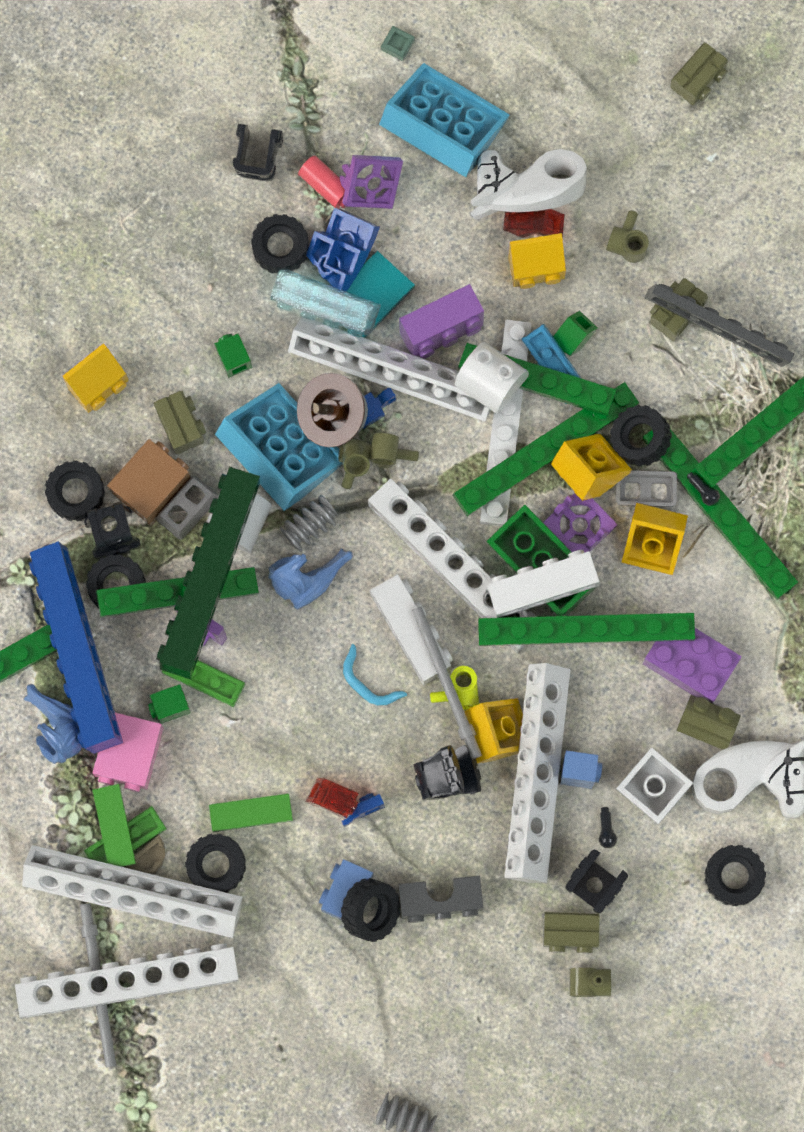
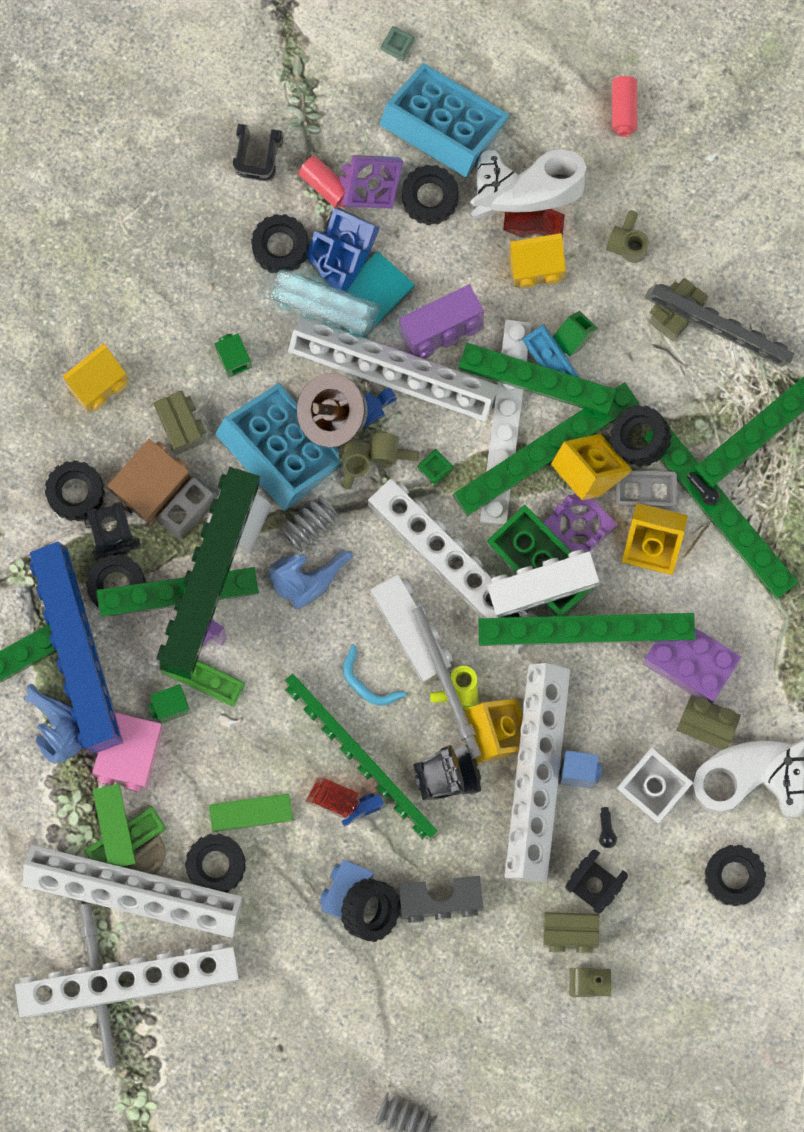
white brick [454,342,529,414] -> none
olive brick [670,42,728,105] -> none
none -> green plate [285,673,438,841]
none -> black tyre [402,165,459,225]
none -> green tile [417,448,454,486]
none -> coral brick [612,76,638,137]

